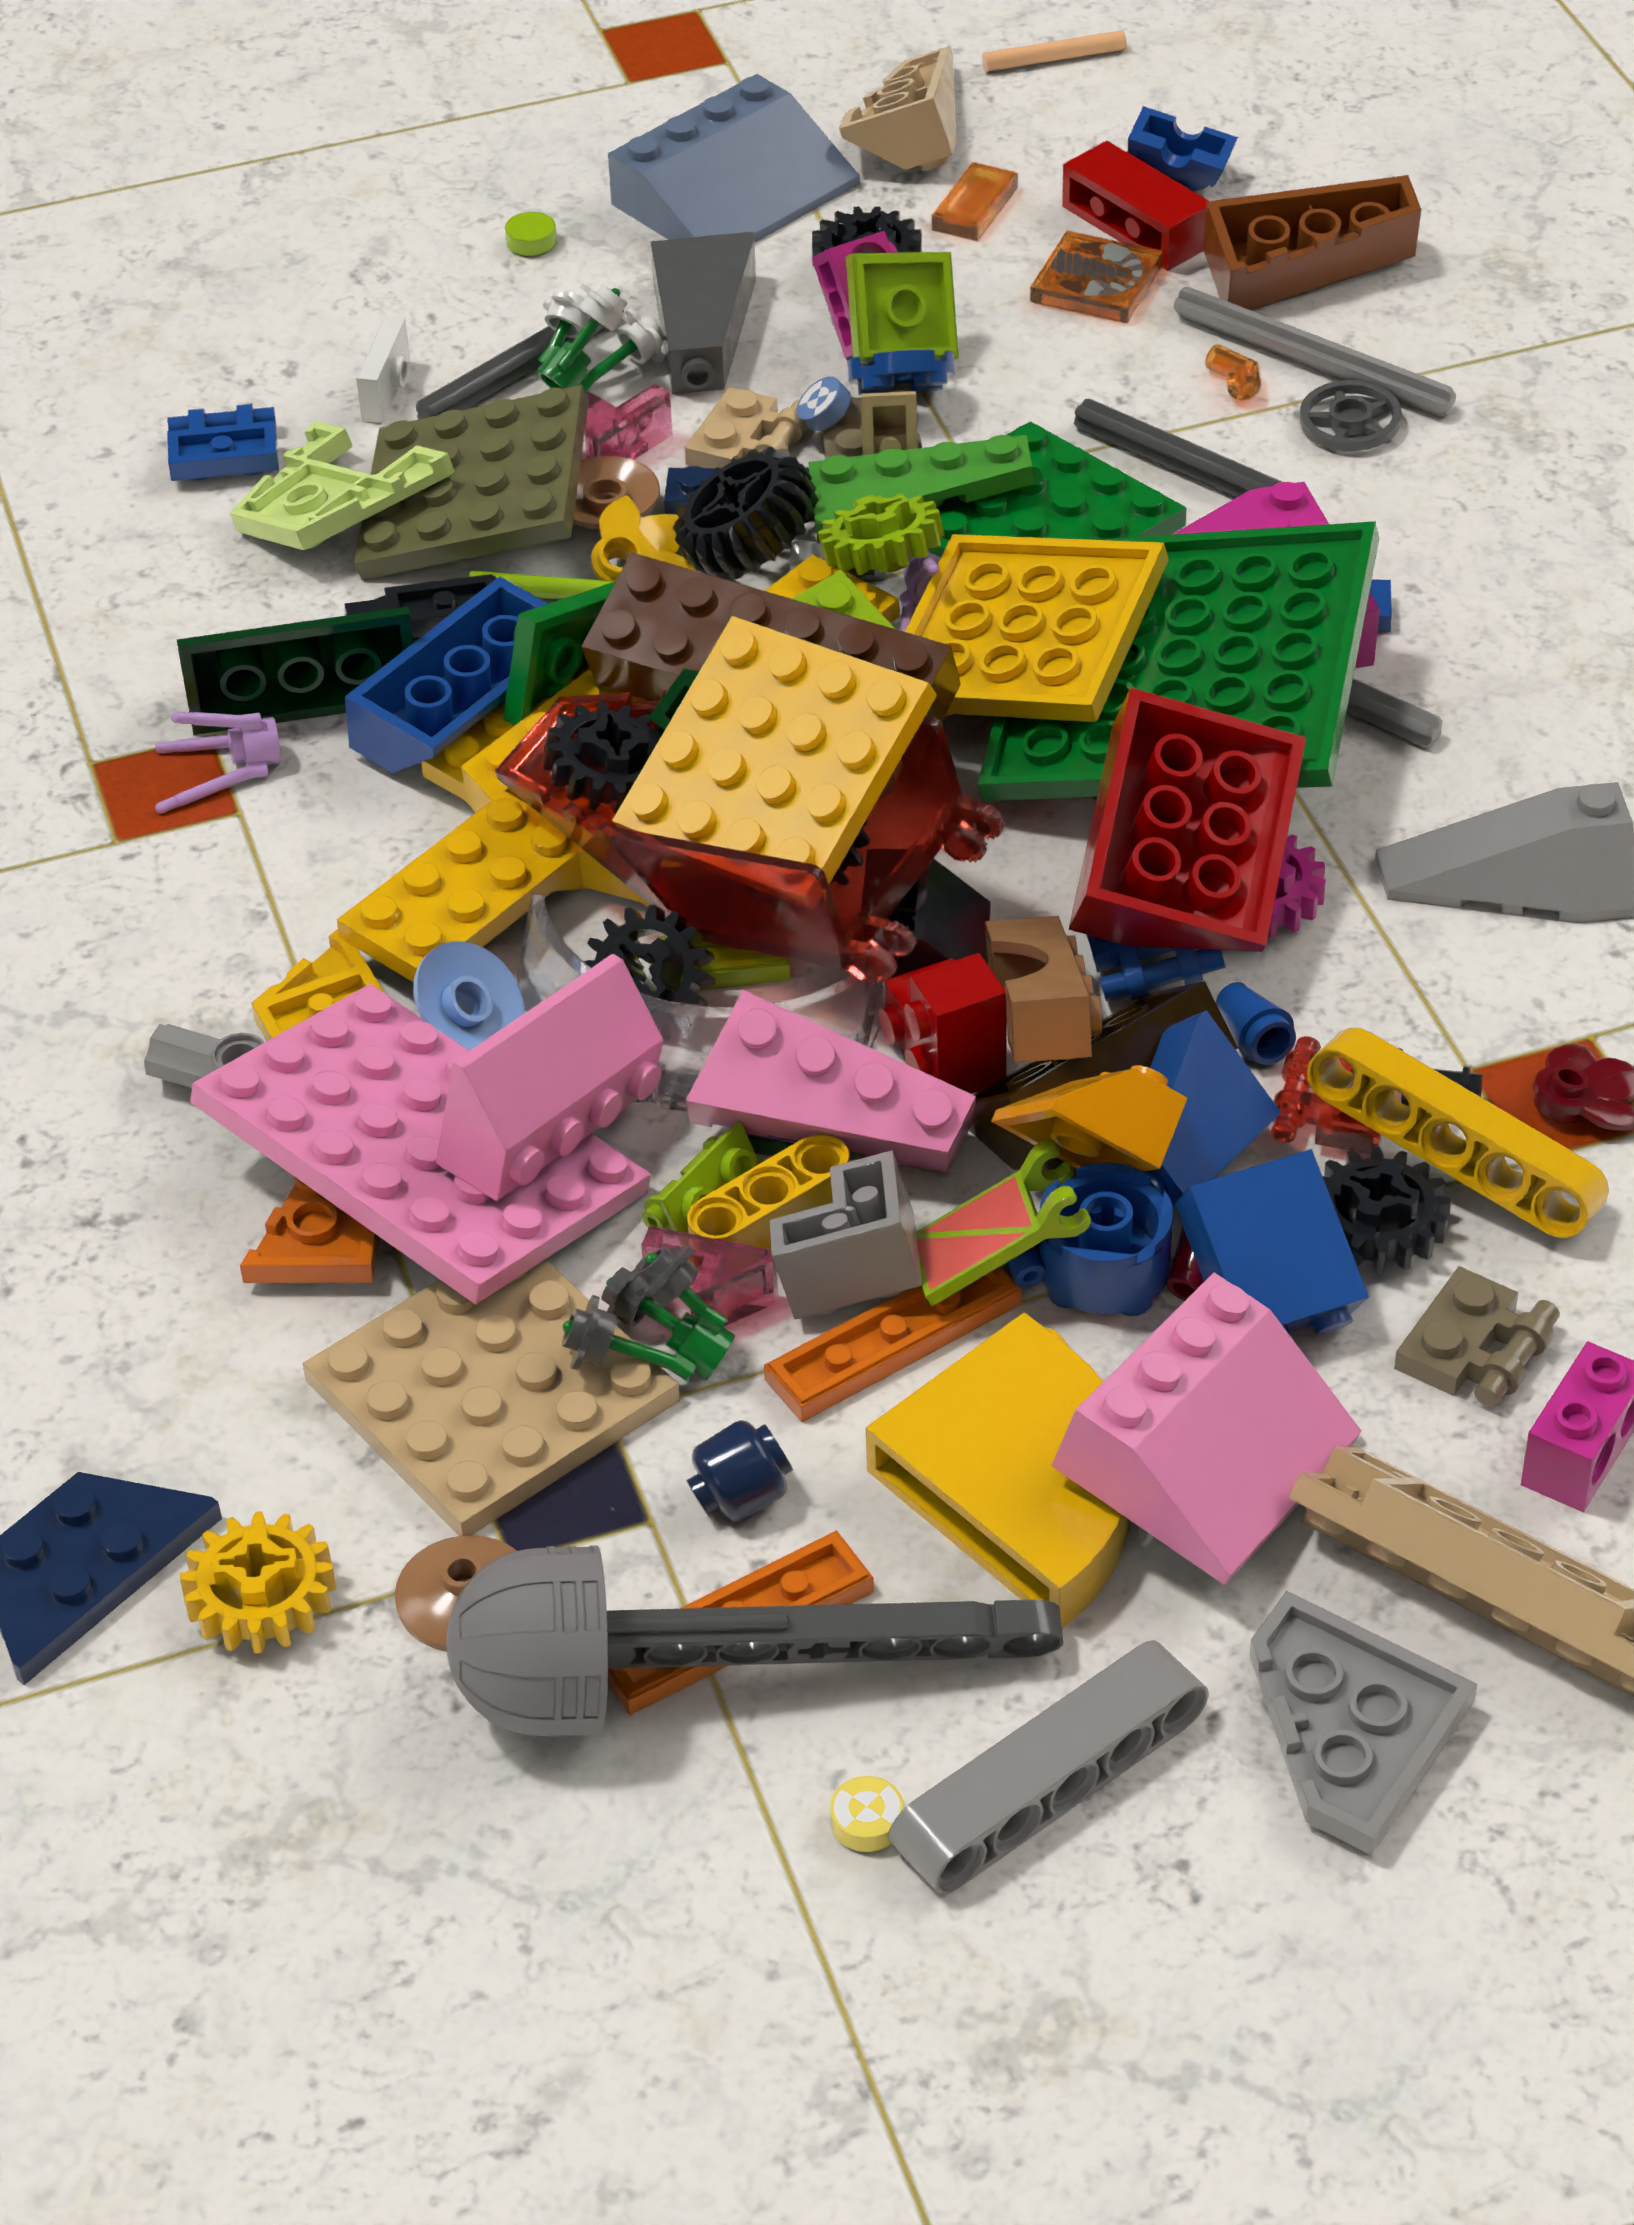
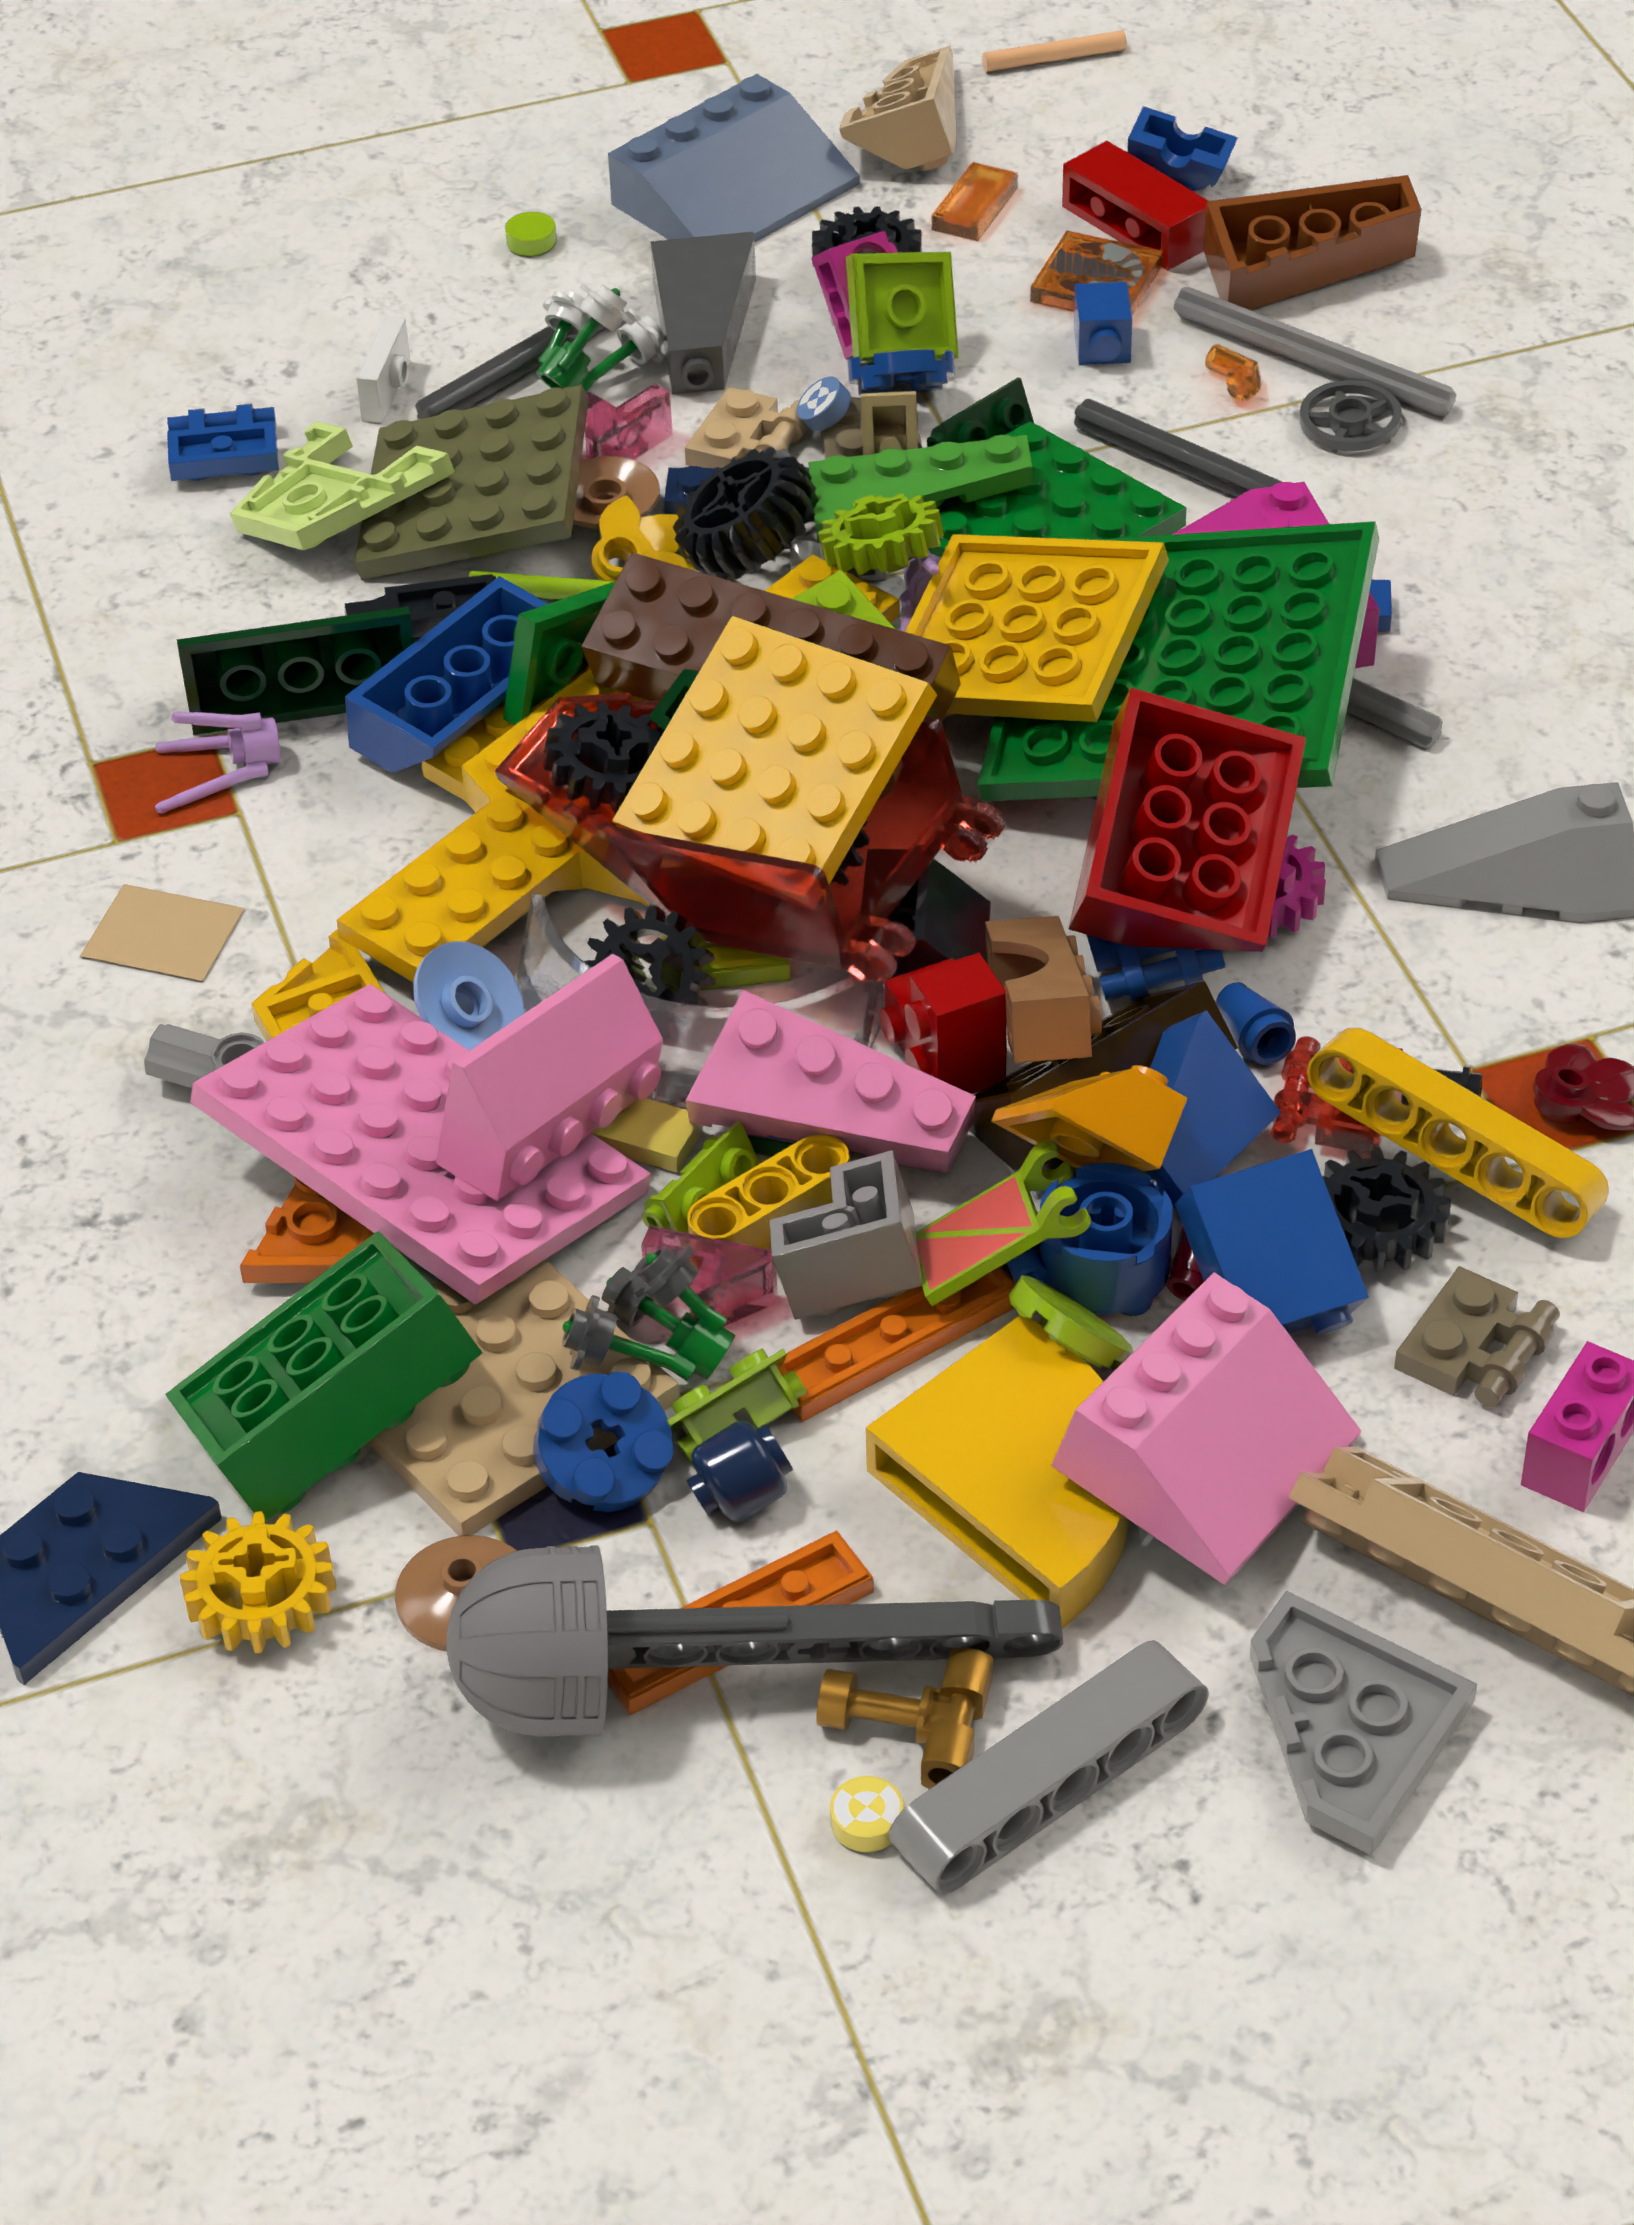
none -> tan sticker [80,884,245,981]
none -> green slope [165,1230,483,1521]
none -> blue plate [533,1371,674,1512]
none -> light yellow tile [592,1098,703,1173]
none -> lime hinge [667,1348,807,1465]
none -> pearl gold bar [816,1648,993,1789]
none -> dark green hinge [927,377,1034,447]
none -> lime tile [1009,1275,1134,1371]
none -> blue brick [1074,282,1132,365]

